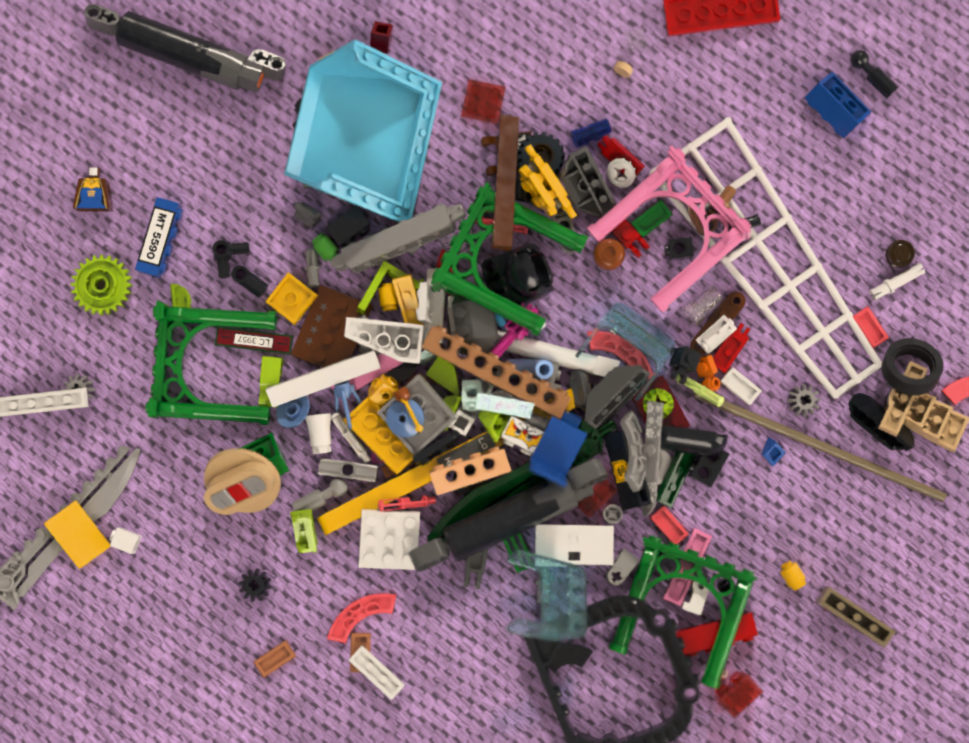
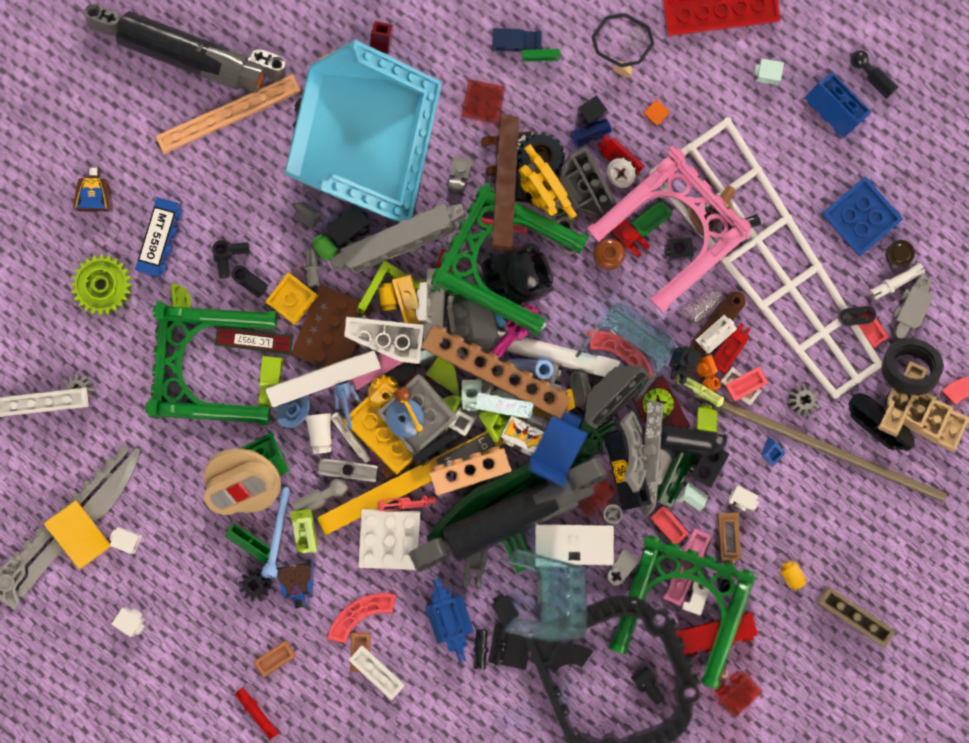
none -> white brick [112,607,145,637]
none -> light nougat tile [156,74,301,154]
none -> green piece [225,523,271,564]
none -> red pin [234,687,279,741]
none -> light blue piece [261,487,290,579]
none -> torso [276,562,314,608]
none -> blue piece [425,578,474,663]
none -> light grey plate [448,156,472,194]
none -> black pin [473,629,488,670]
none -> black hinge [488,624,529,670]
none -> black brick [491,593,520,625]
none -> dark blue piece [492,28,542,52]
none -> green tile [522,49,560,62]
none -> black brick [577,95,608,127]
none -> black piece [592,13,654,67]
none -> black axle [631,666,664,705]
none -> orange tile [643,99,670,126]
none -> light aqua tile [675,482,708,511]
none -> lime slope [693,404,717,432]
none -> medium nougat window [717,512,741,564]
none -> coral tile [725,367,768,402]
none -> white brick [727,485,759,512]
none -> light aqua brick [754,59,784,85]
none -> blue plate [821,176,903,257]
none -> black beam [838,306,876,326]
none -> light grey hinge [892,275,932,340]

